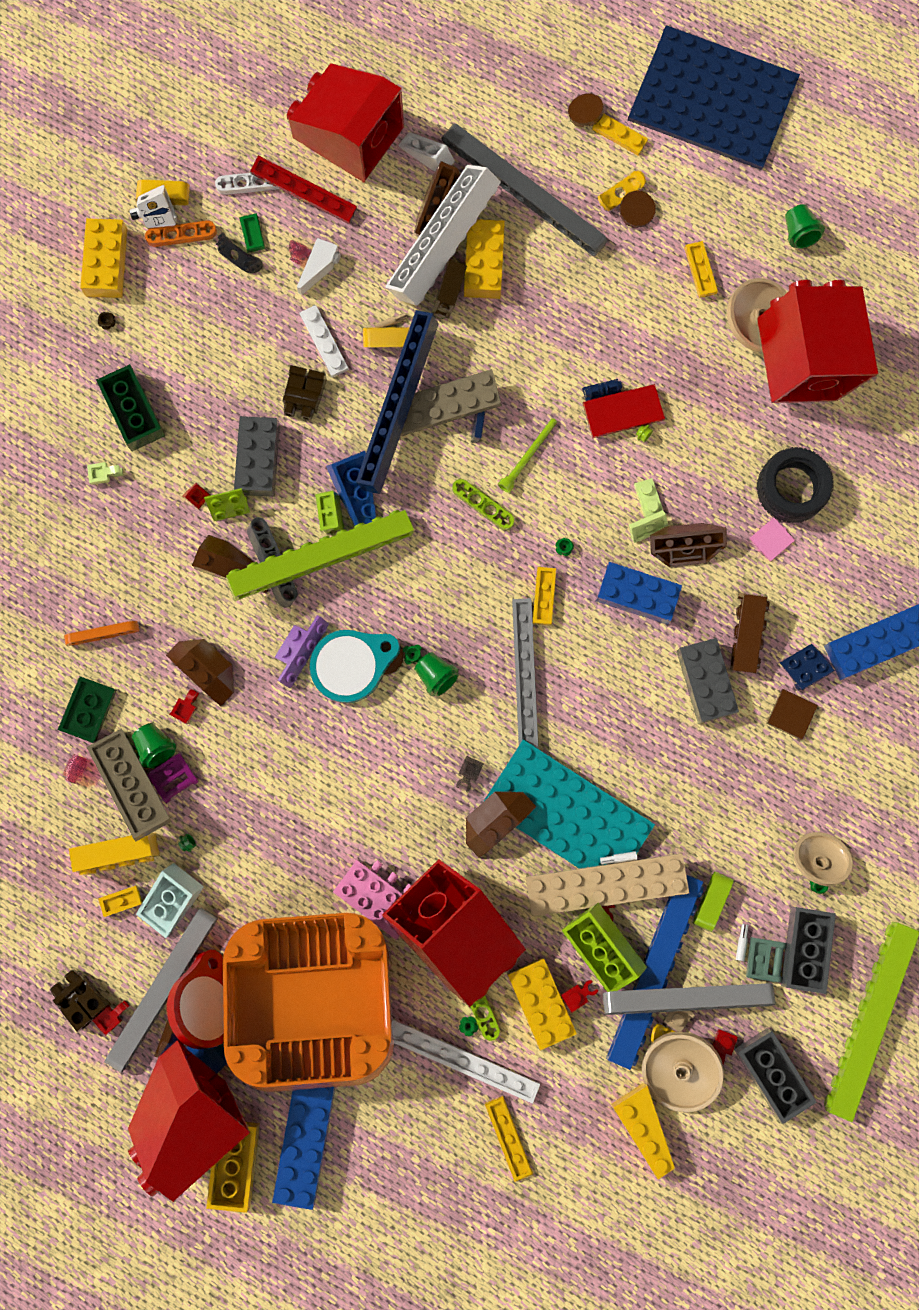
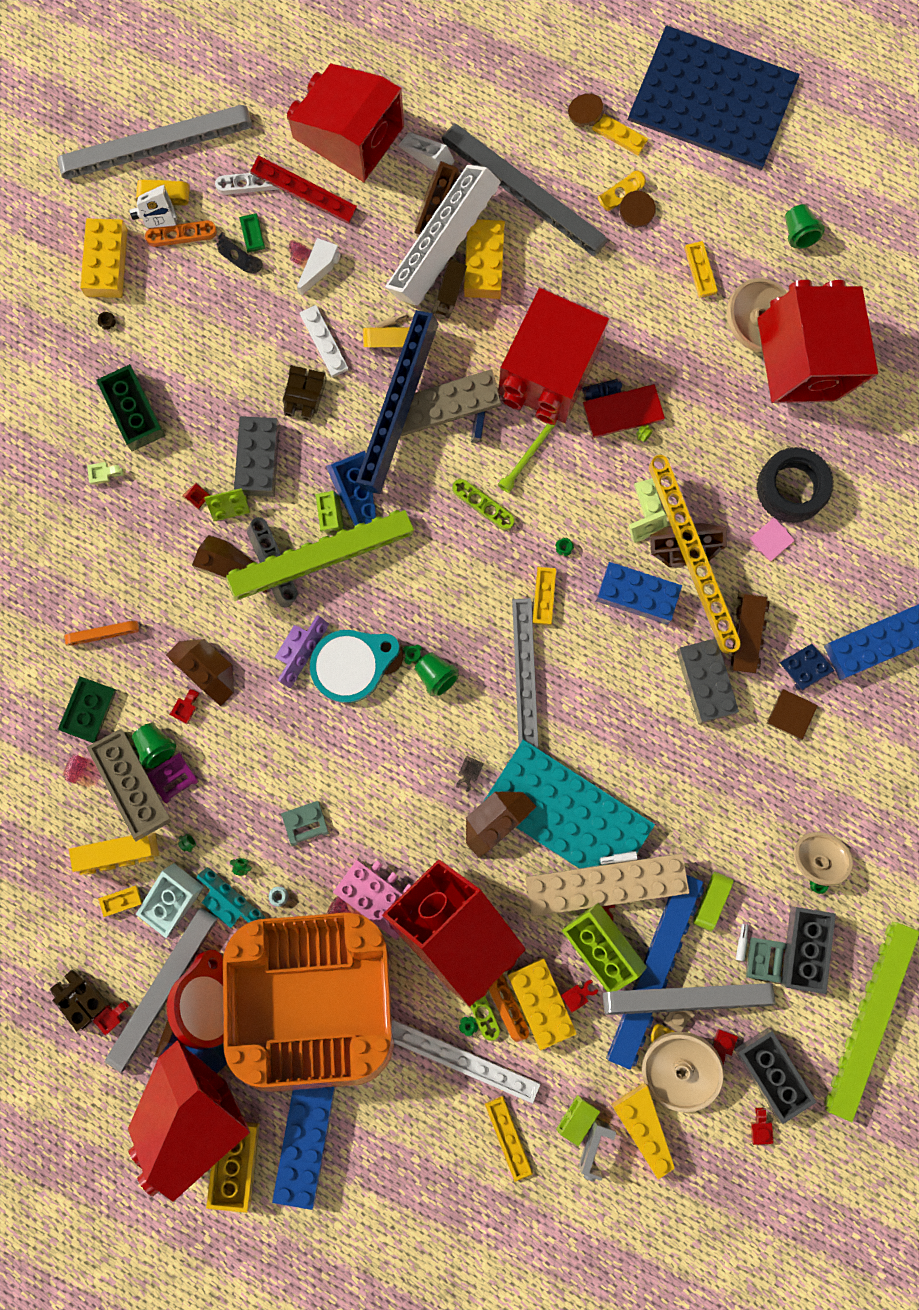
none -> light grey beam [57,105,252,179]
none -> teal bracket [197,867,266,928]
none -> green plate [230,858,252,876]
none -> light aqua plate [269,887,288,907]
none -> sand green plate [281,801,329,847]
none -> clear pink brick [326,896,351,914]
none -> orange beam [489,974,529,1042]
none -> red brick [498,287,610,425]
none -> lime hinge [556,1095,600,1147]
none -> light grey panel [578,1119,617,1182]
none -> yellow beam [649,455,740,654]
none -> red plate [750,1107,774,1145]

